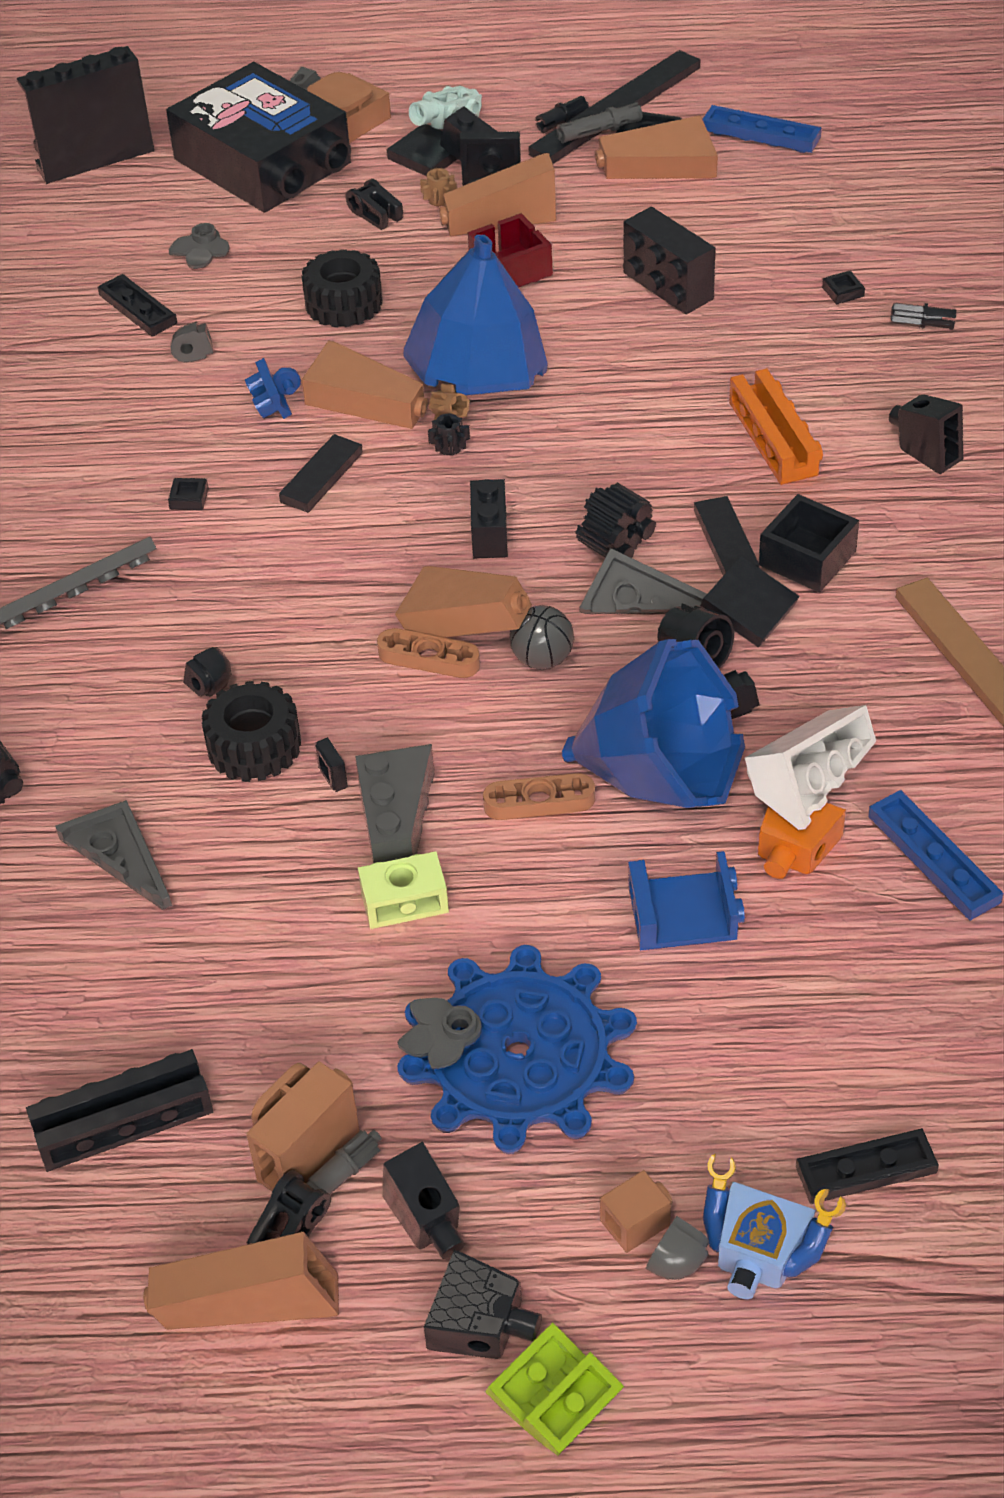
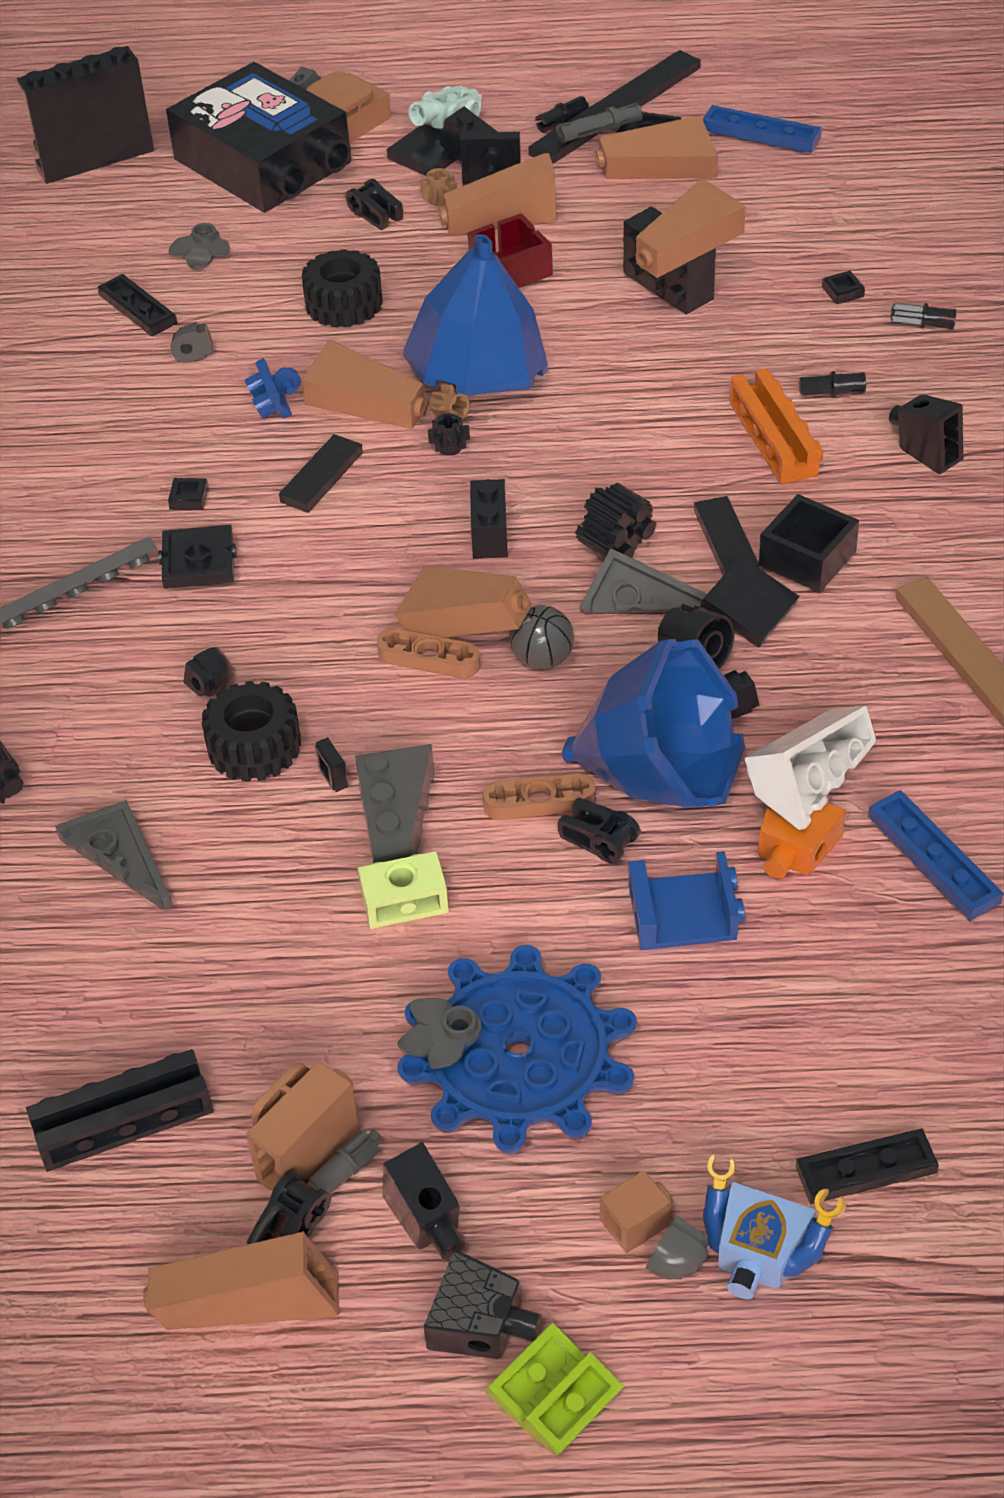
none -> black plate [158,524,237,589]
none -> black piece [558,798,641,864]
none -> nougat slope [635,178,746,278]
none -> black axle [799,371,866,398]

